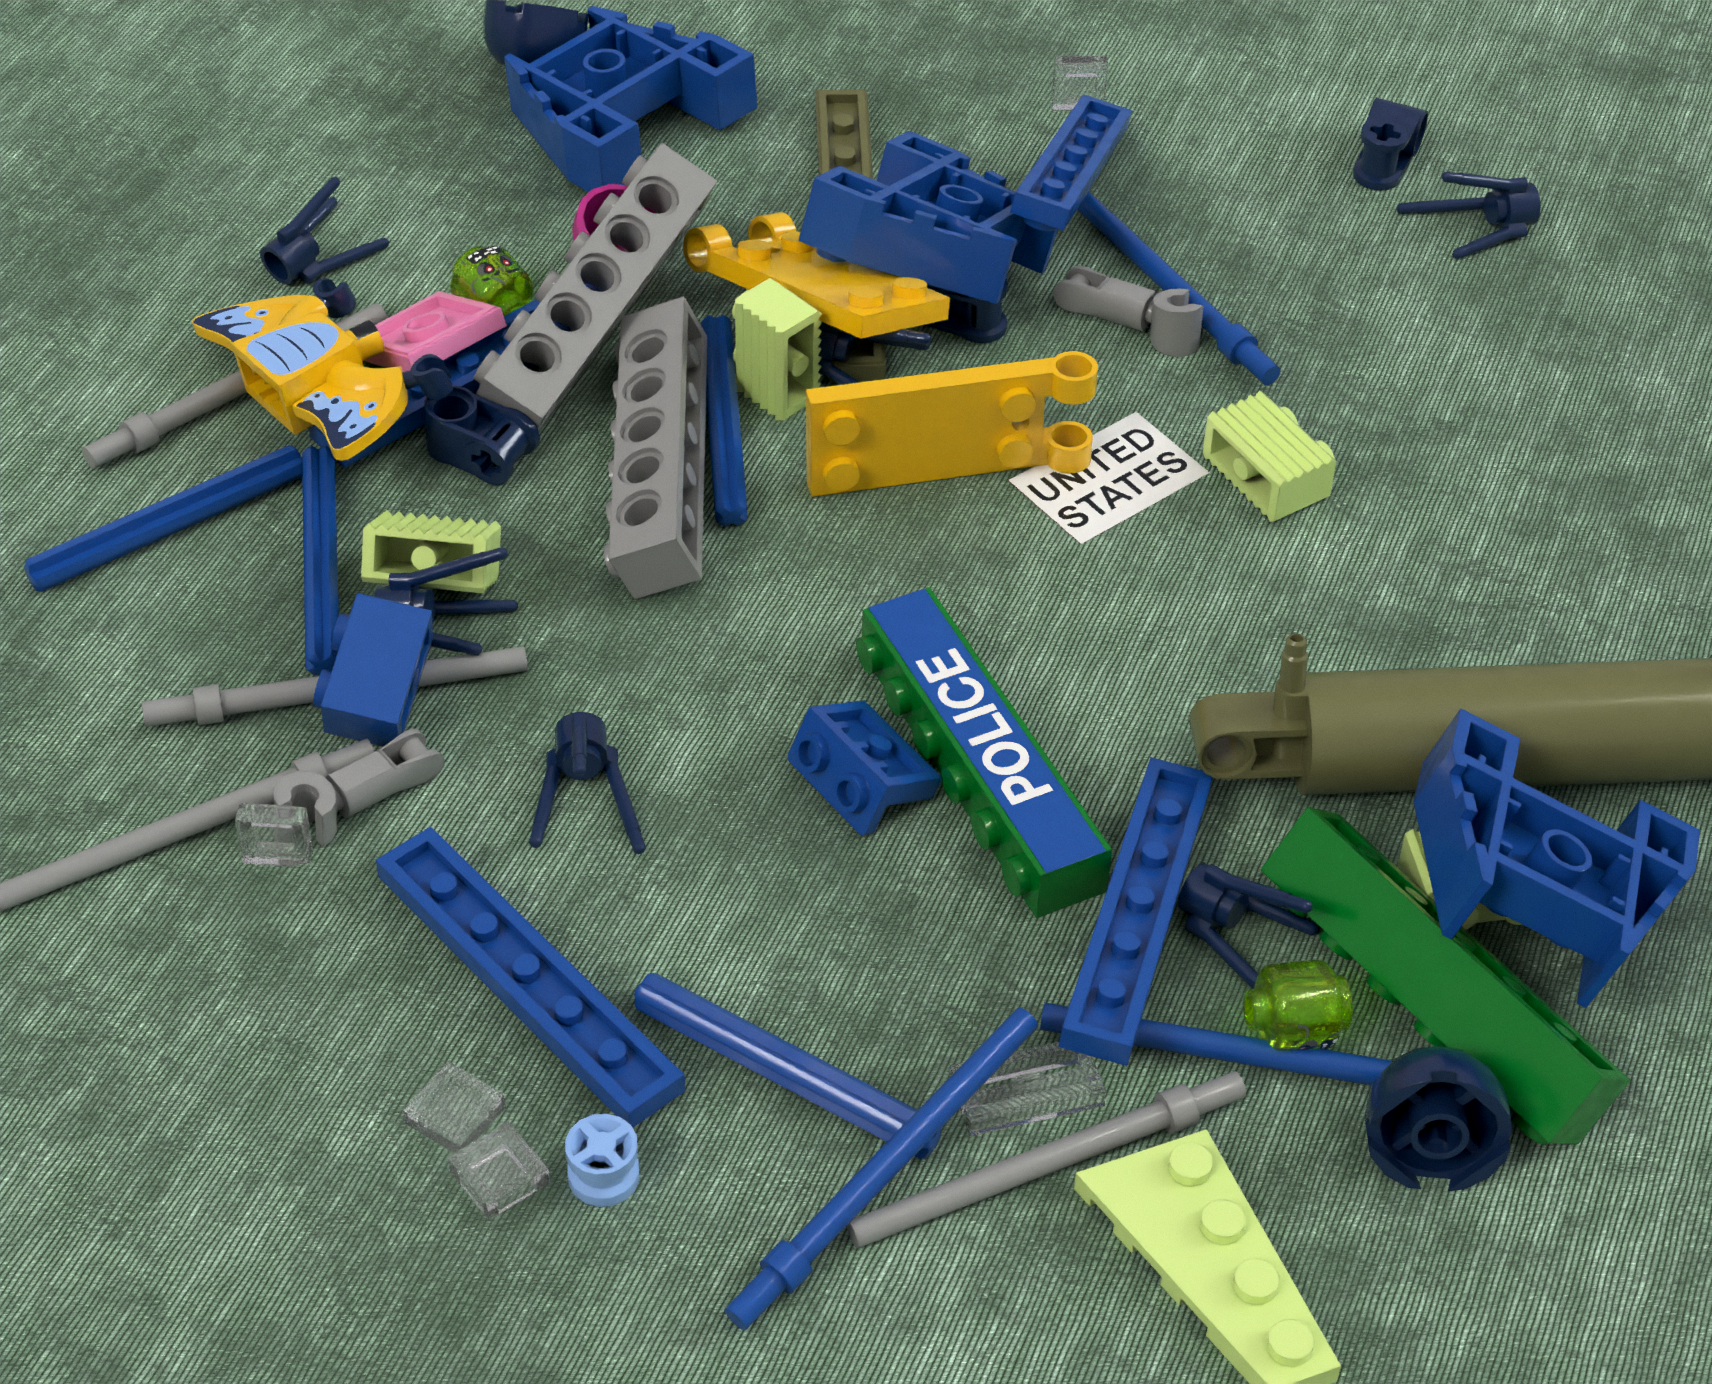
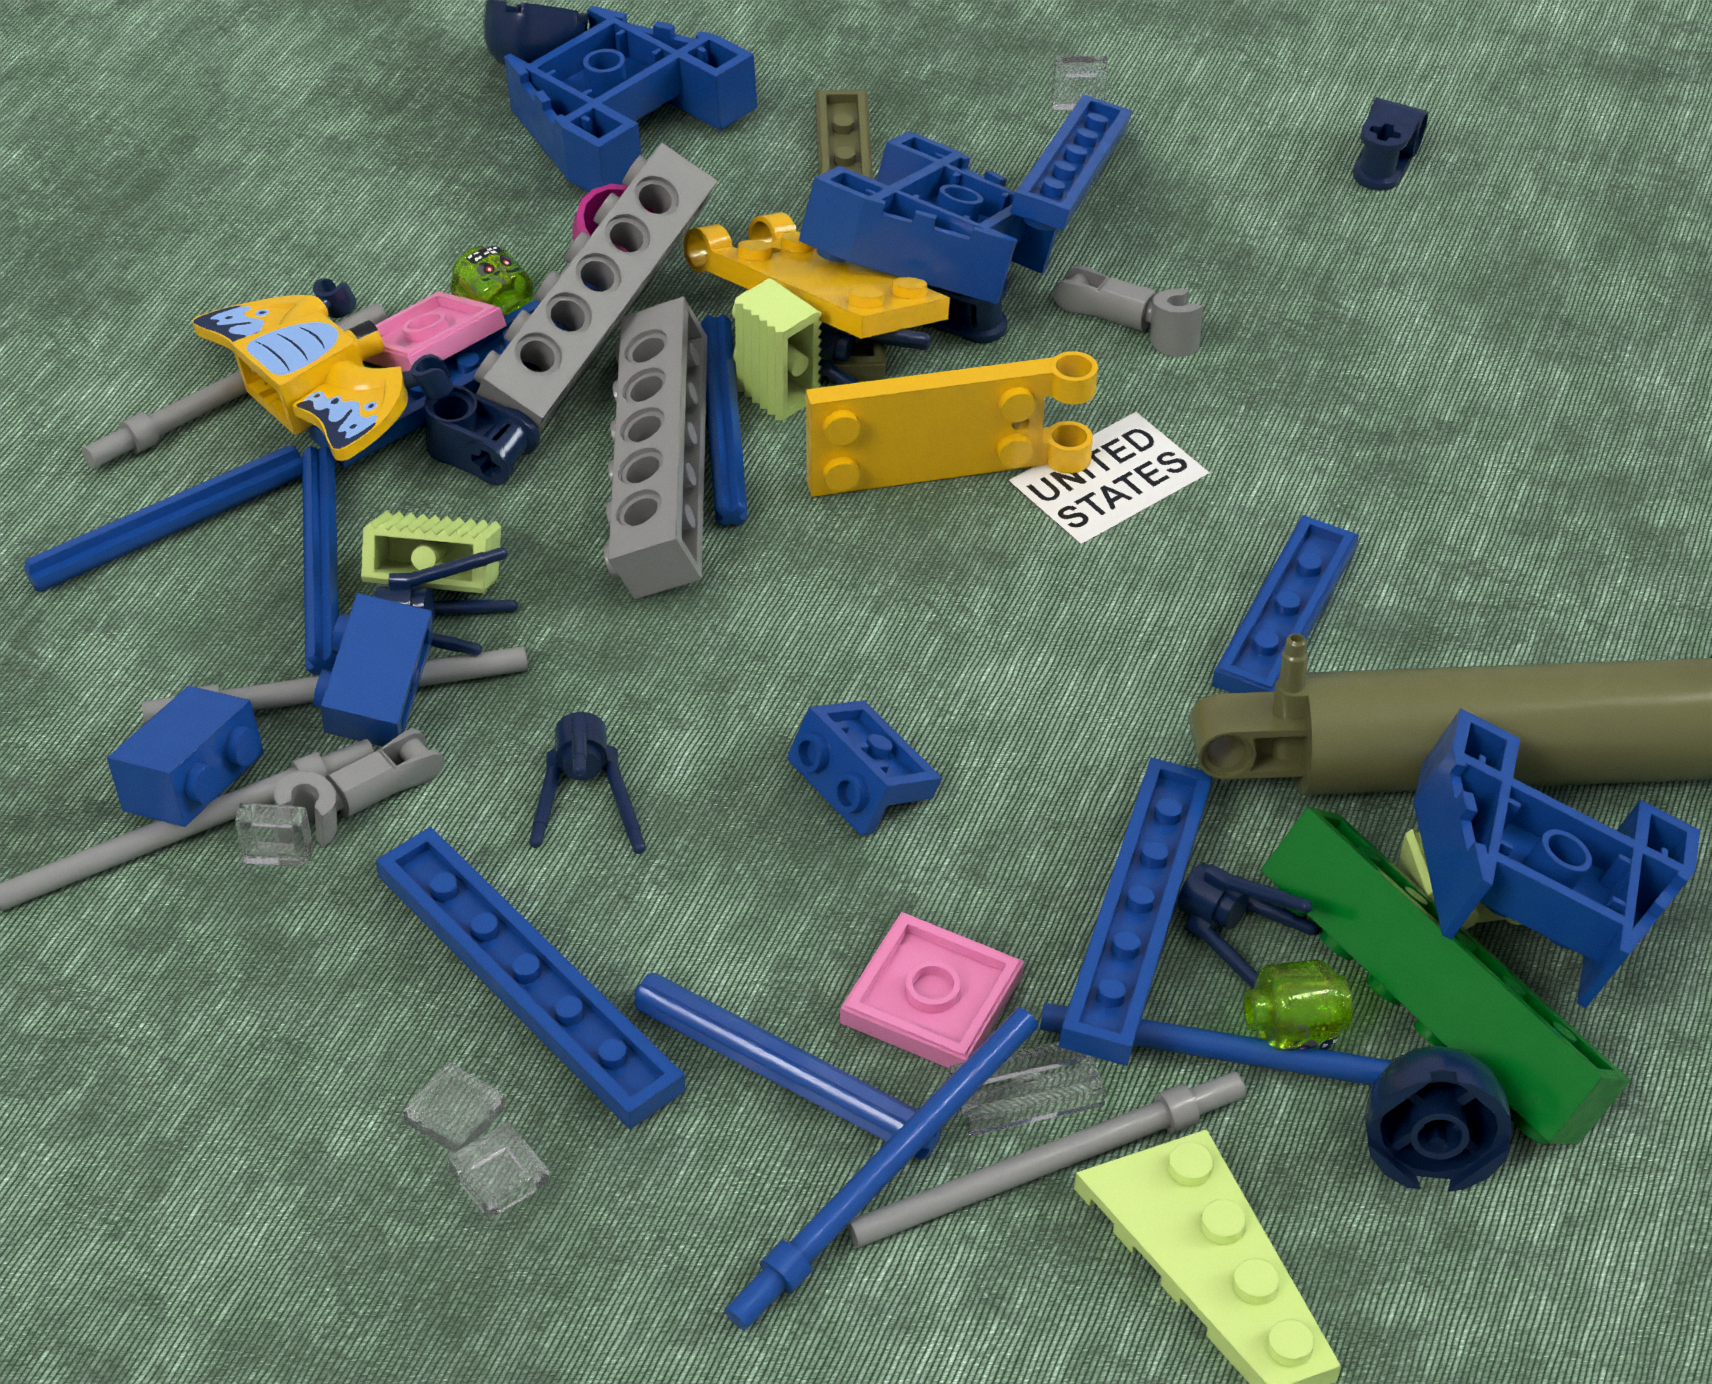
dark blue plant [260,177,389,285] -> none
light blue wheel [565,1114,640,1207] -> none
brick [856,587,1112,918] -> none
blue bar [1077,191,1281,385] -> none
yellowish green brick [1203,390,1336,522] -> none
dark blue plant [1396,171,1541,259] -> none
none -> blue brick [107,686,264,827]
none -> bright pink tile [840,912,1024,1071]
none -> blue tile [1212,515,1359,693]

